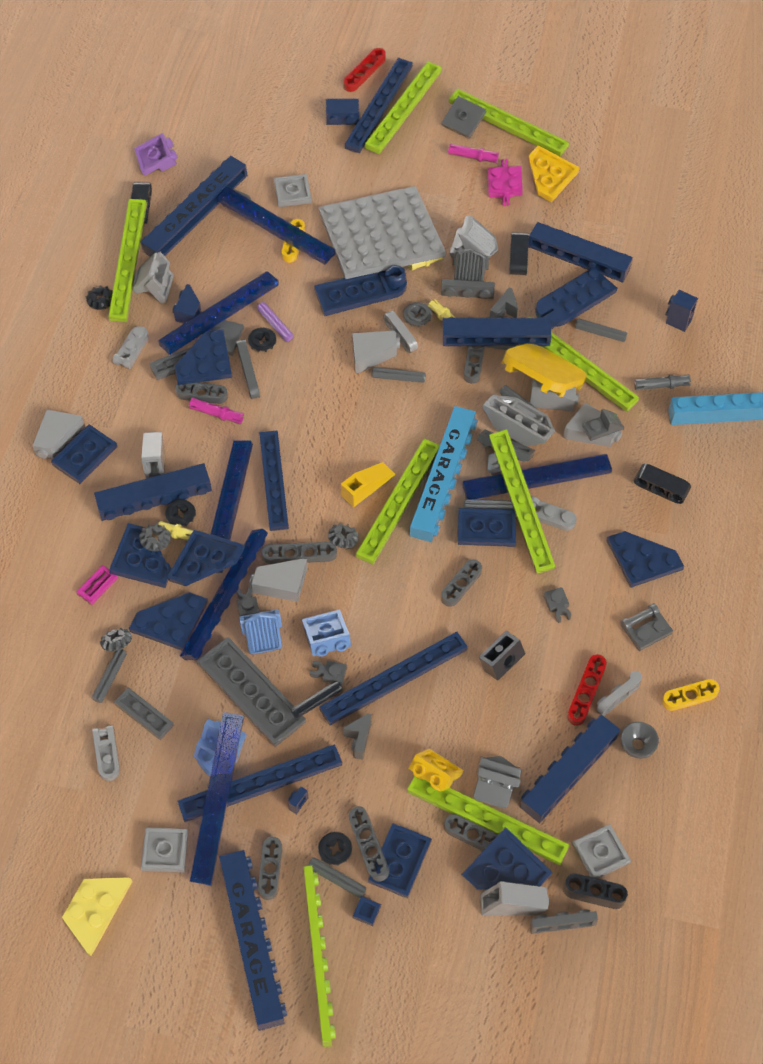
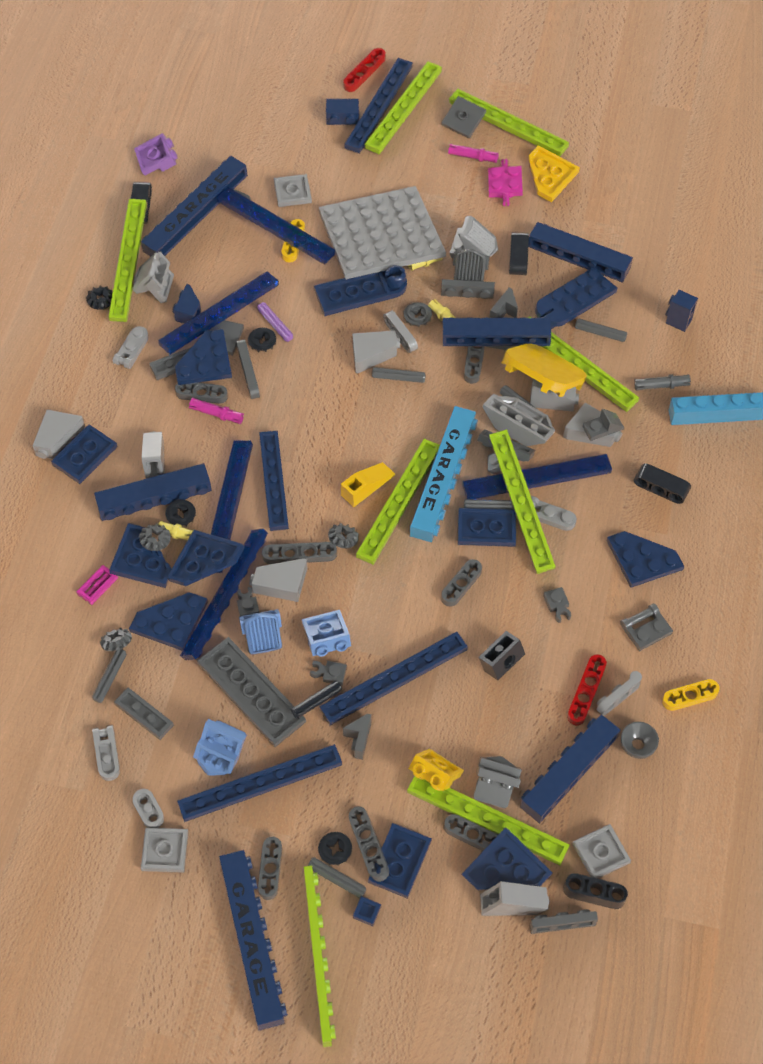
light yellow wing [62,878,132,956] -> none
clear blue plate [190,712,244,886] -> none
dark blue plate [288,786,308,815] -> none
none -> light grey plate [133,789,164,828]

